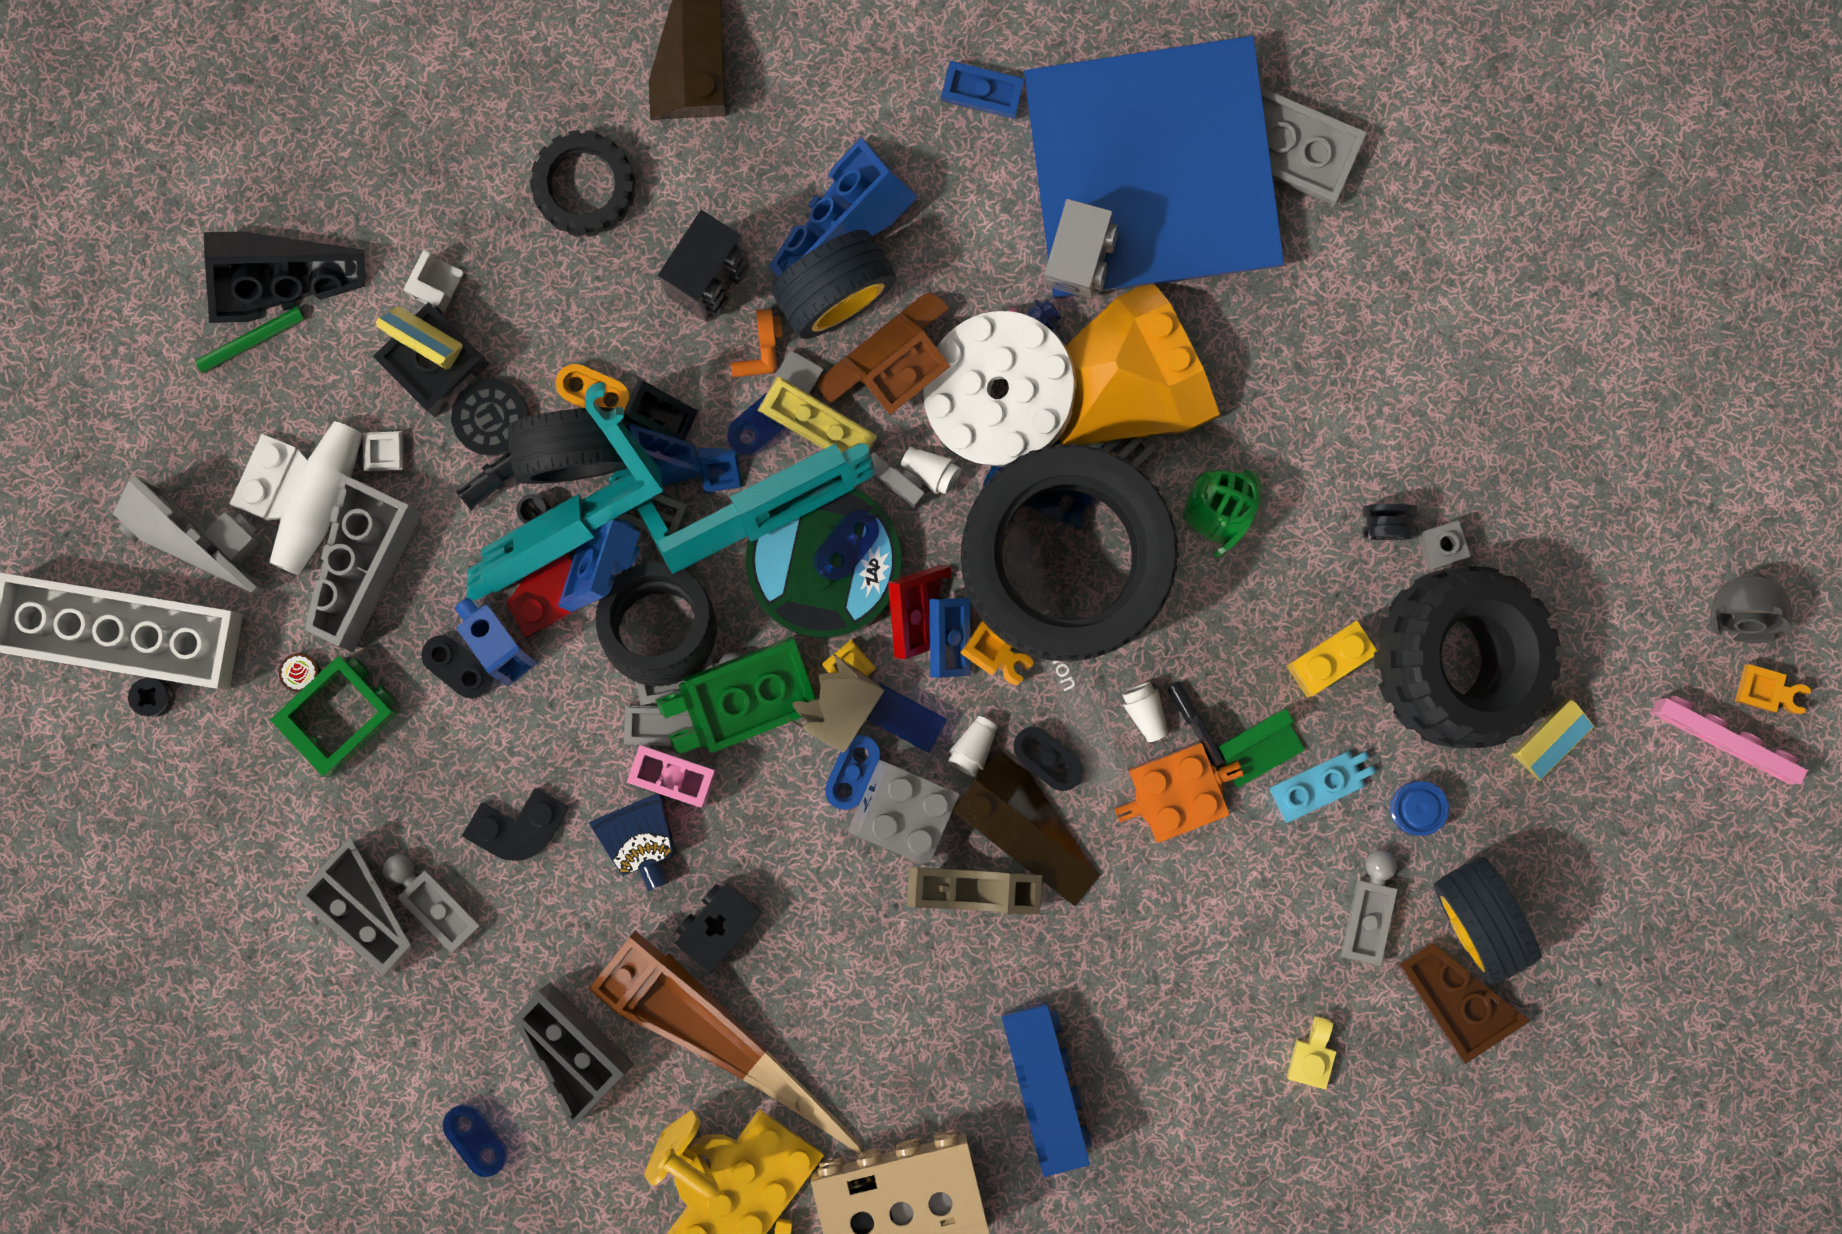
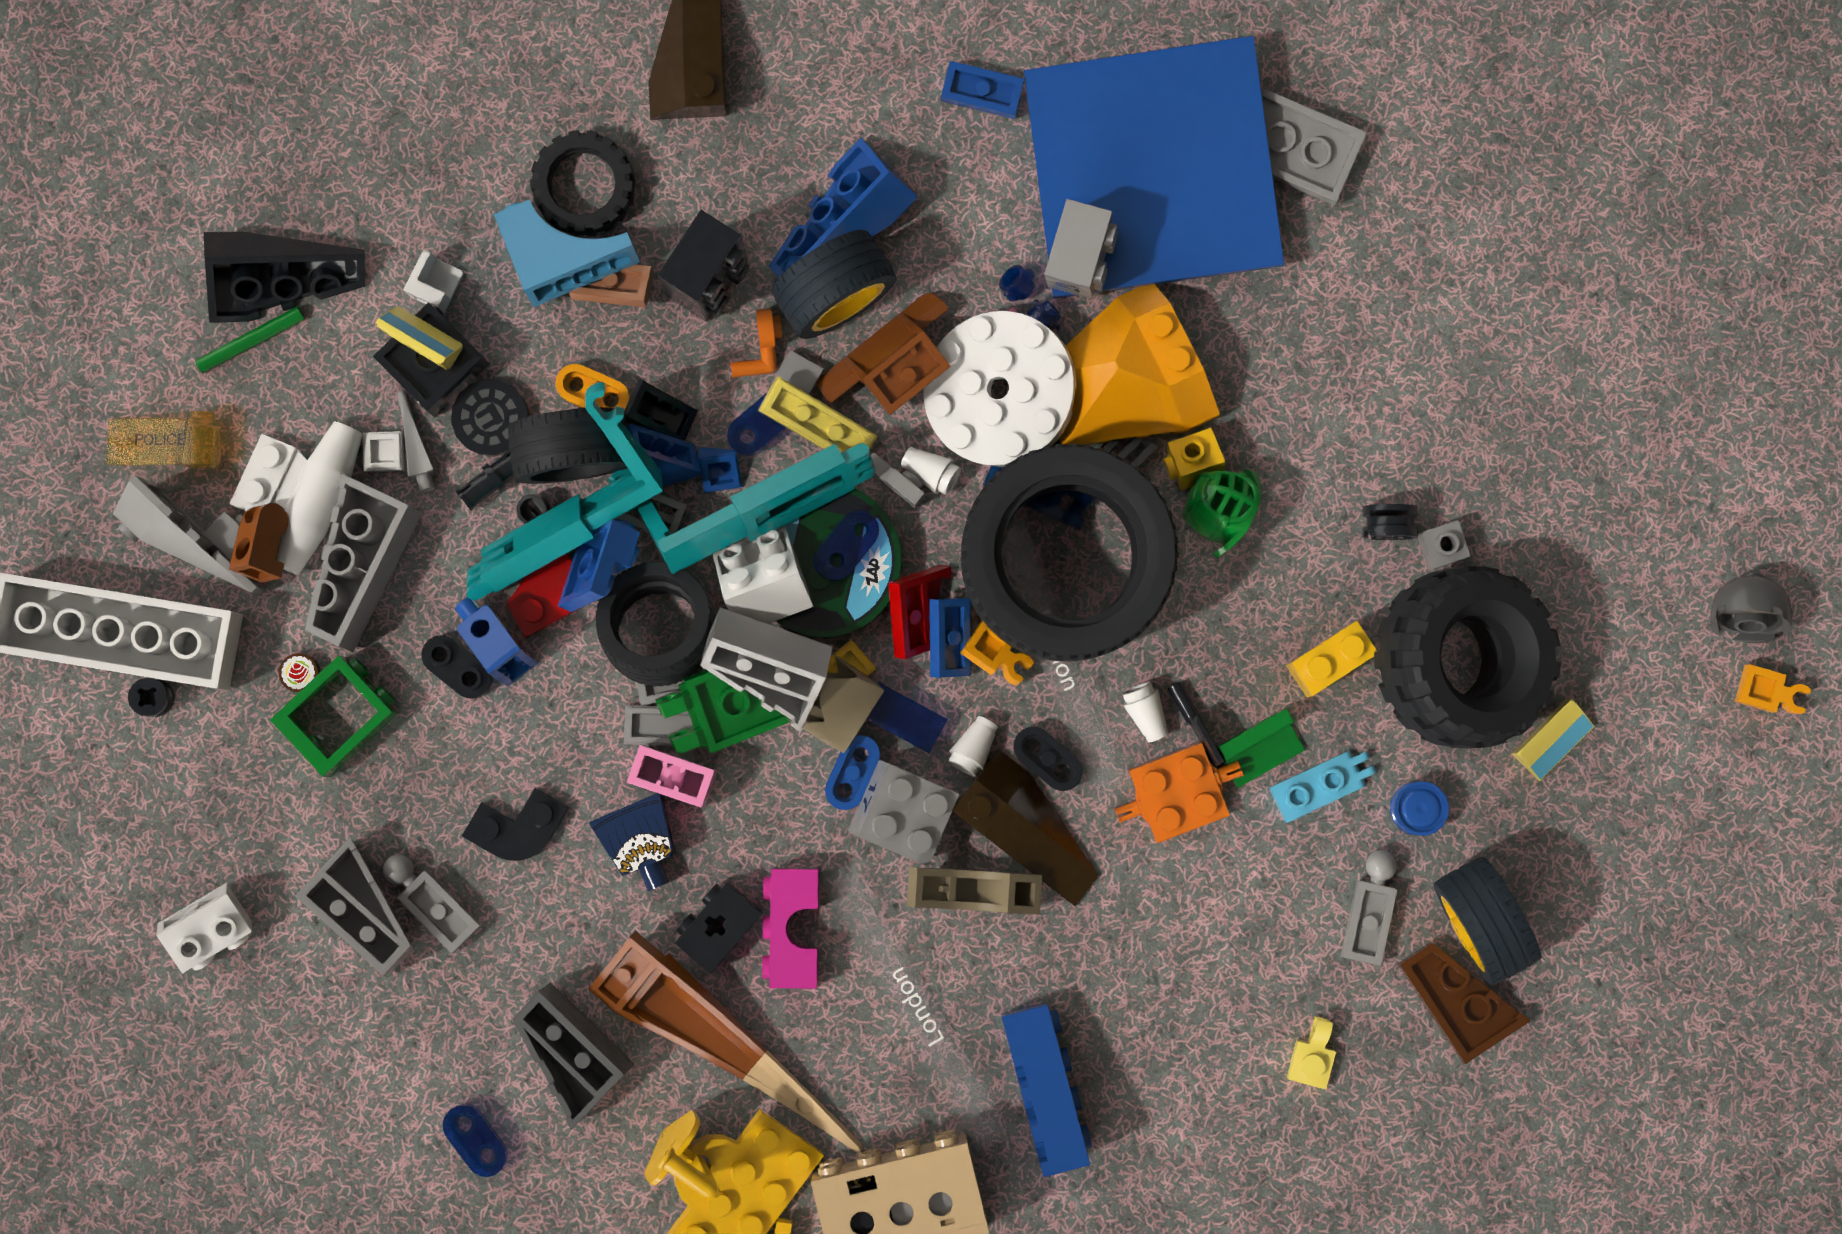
bright pink plate [1651,696,1808,785] -> none
none -> clear yellow door [106,411,222,469]
none -> white brick [156,883,252,974]
none -> dark orange leg [229,503,289,583]
none -> light grey piece [398,390,438,493]
none -> dark azure arch [494,200,640,307]
none -> nougat plate [569,265,654,308]
none -> light grey wedge [700,607,832,732]
none -> white slope [713,526,813,624]
none -> dark pink arch [762,868,819,989]
none -> clear tile [820,861,1013,1153]
none -> clear blue plate [999,265,1035,302]
none -> yellow brick [1163,428,1225,491]

